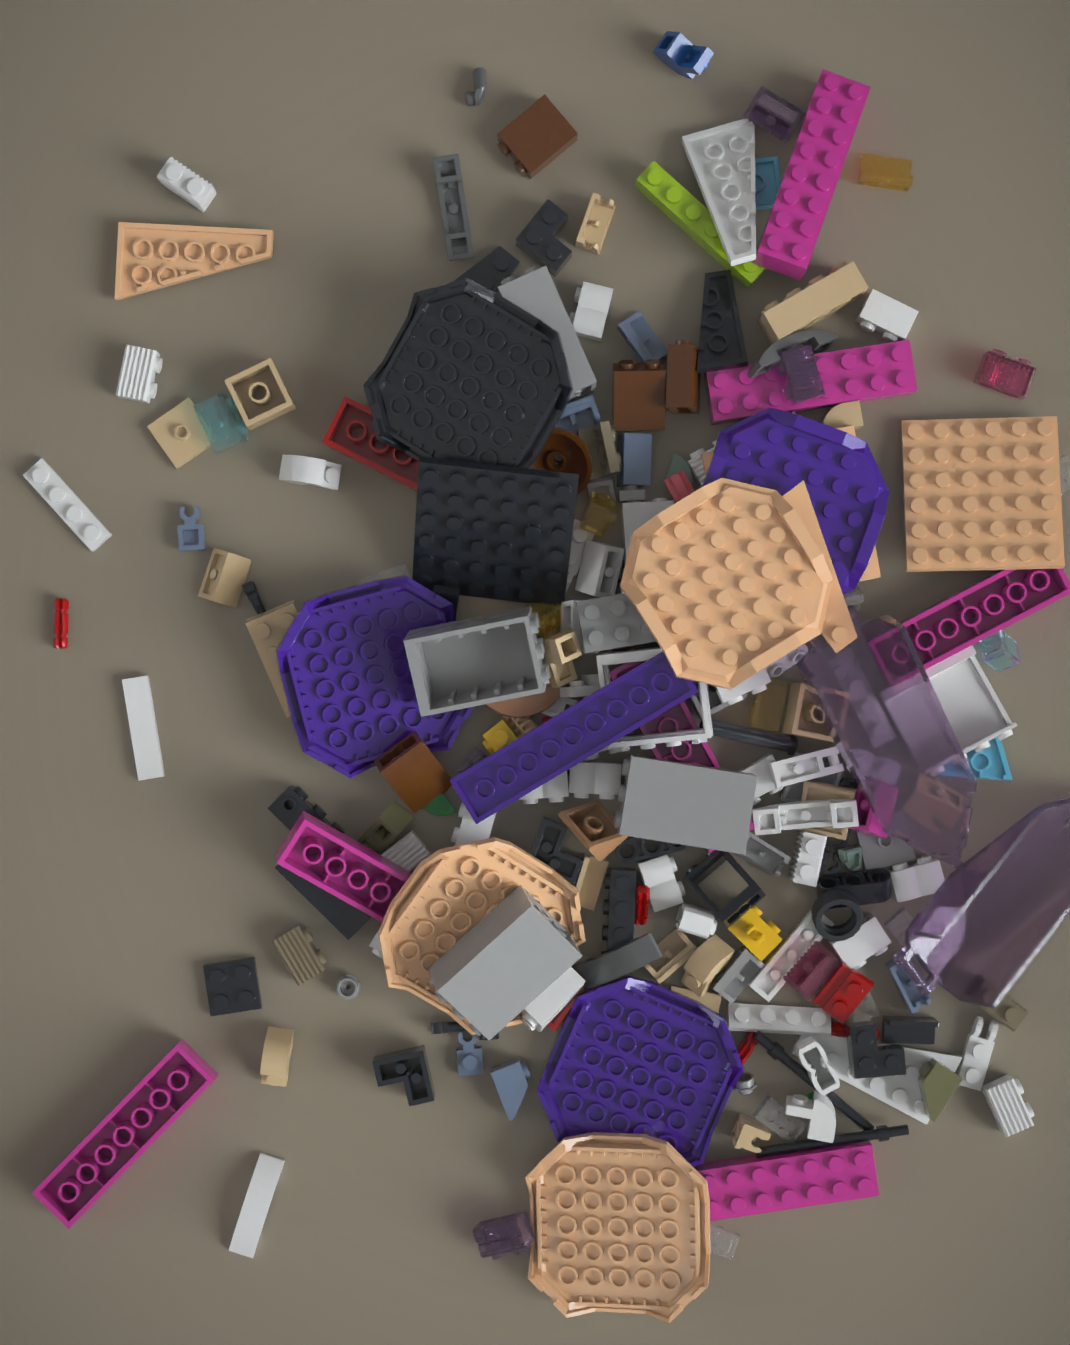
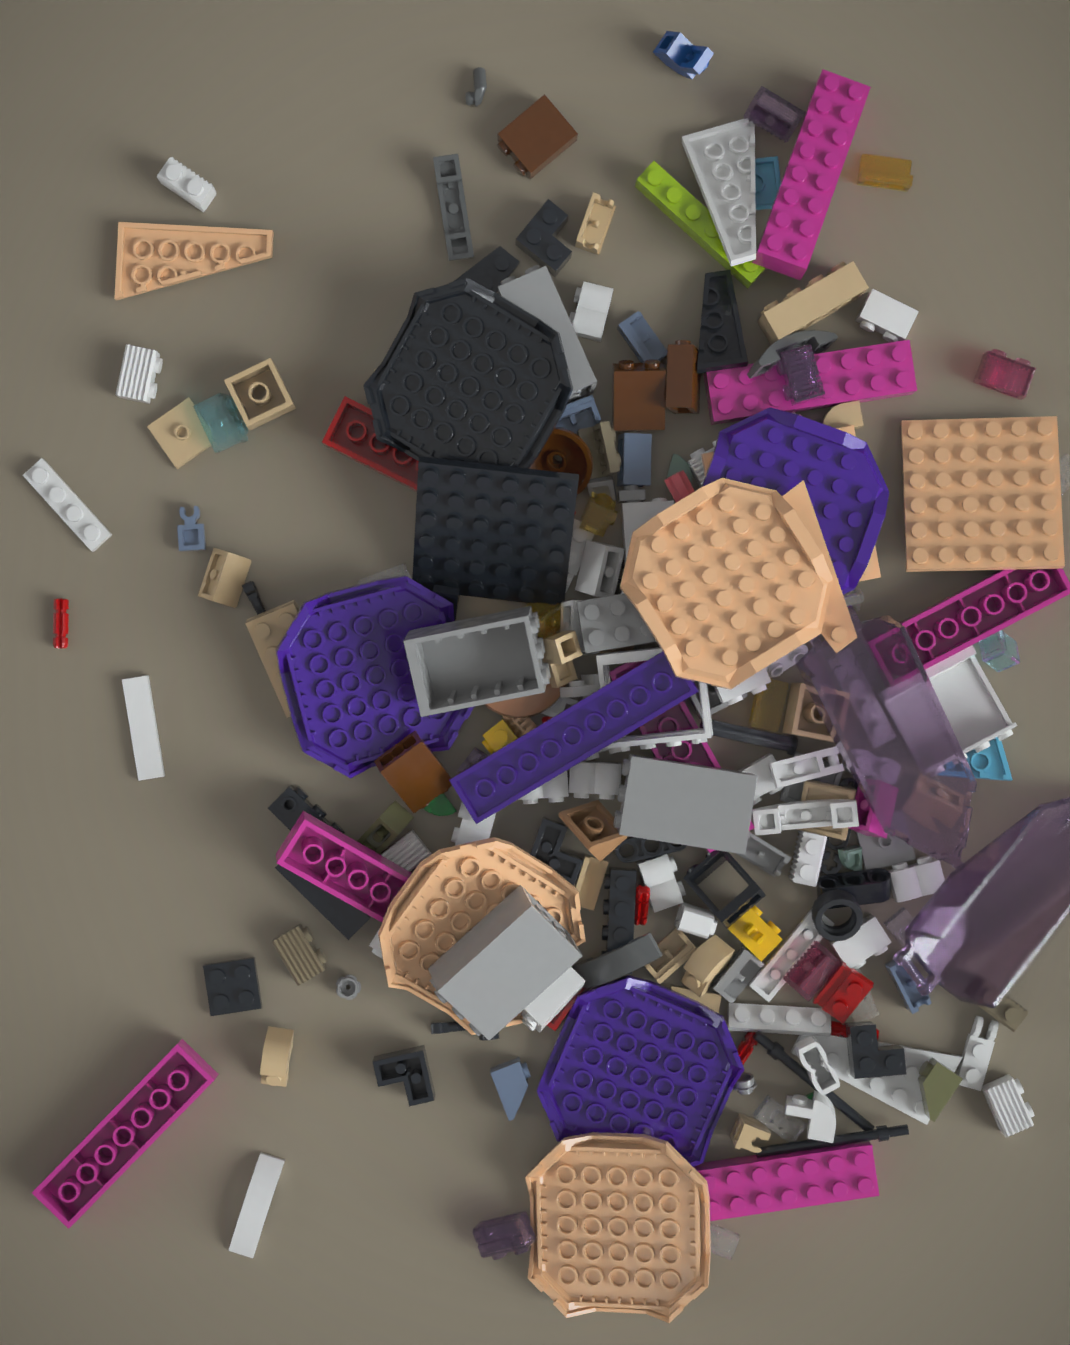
white brick [279,455,342,490] -> none
sand blue plate [456,1031,484,1076] -> none
black panel [882,1015,939,1045] -> none

